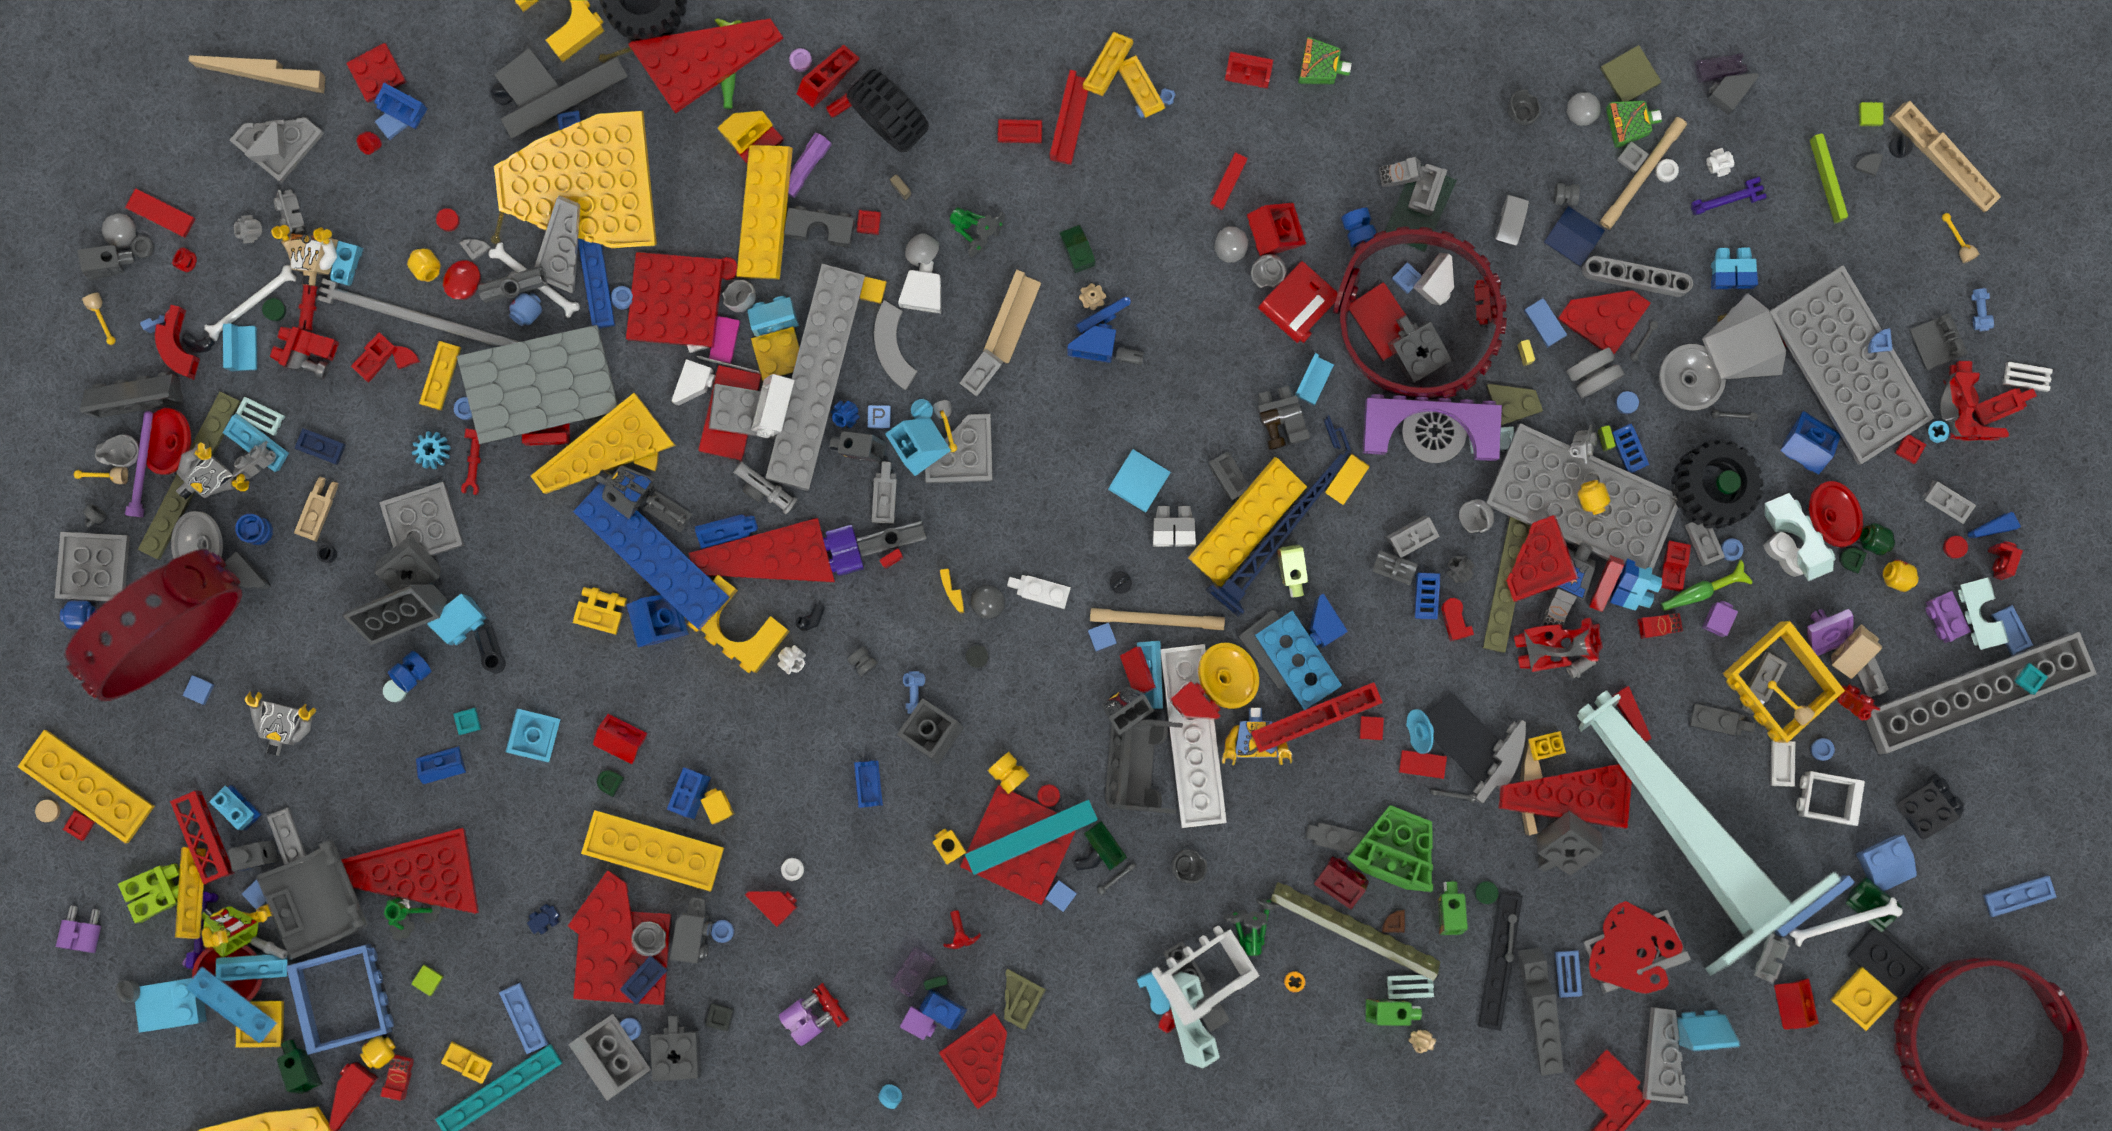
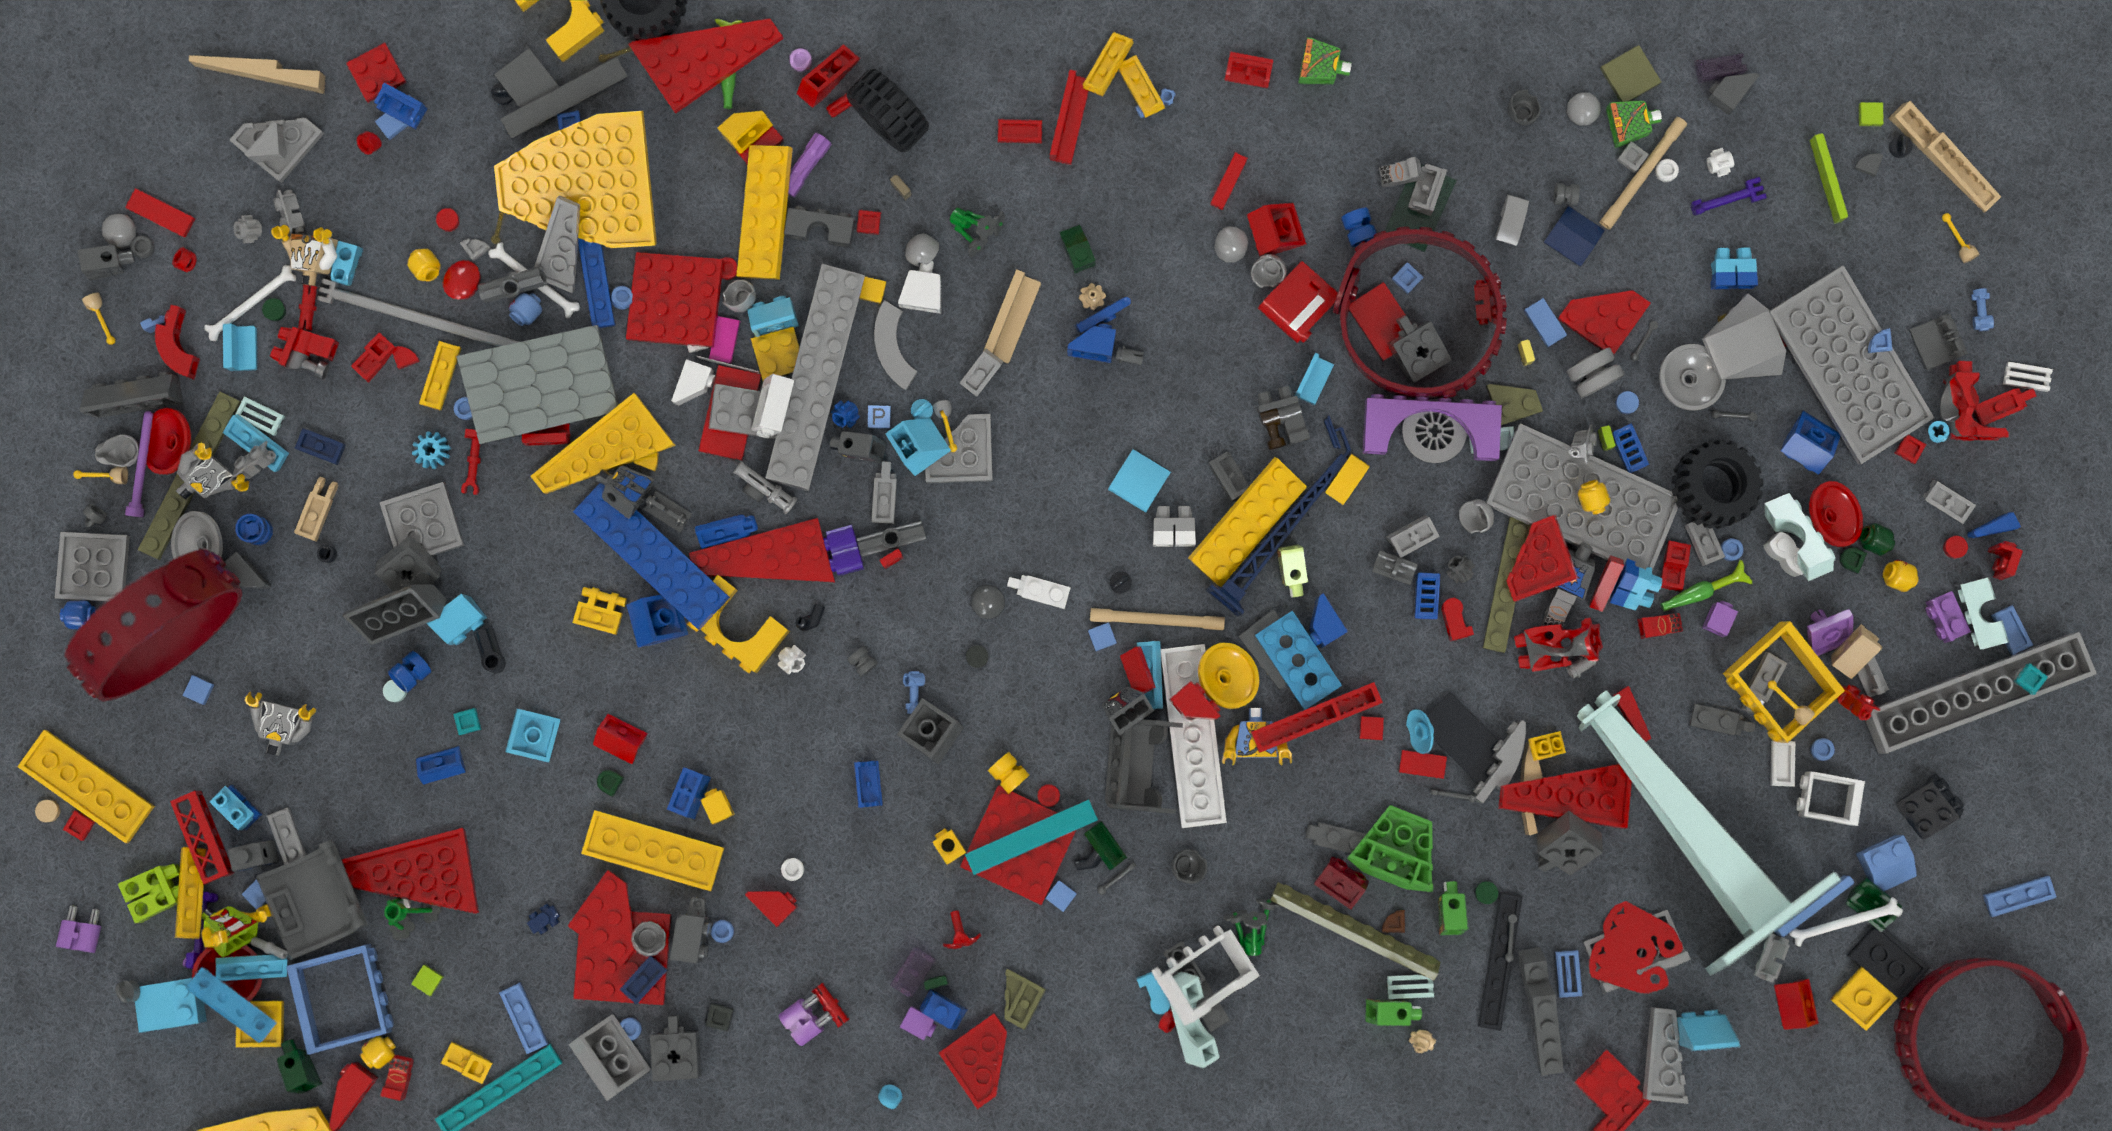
black arm [182,333,215,353] -> none
yellow slope [940,569,964,614] -> none
light orange bush [1284,971,1305,992] -> none
white slope [1413,253,1454,305] -> none
light grey beam [1582,256,1693,297] -> none
dark green tile [1716,470,1741,494] -> none

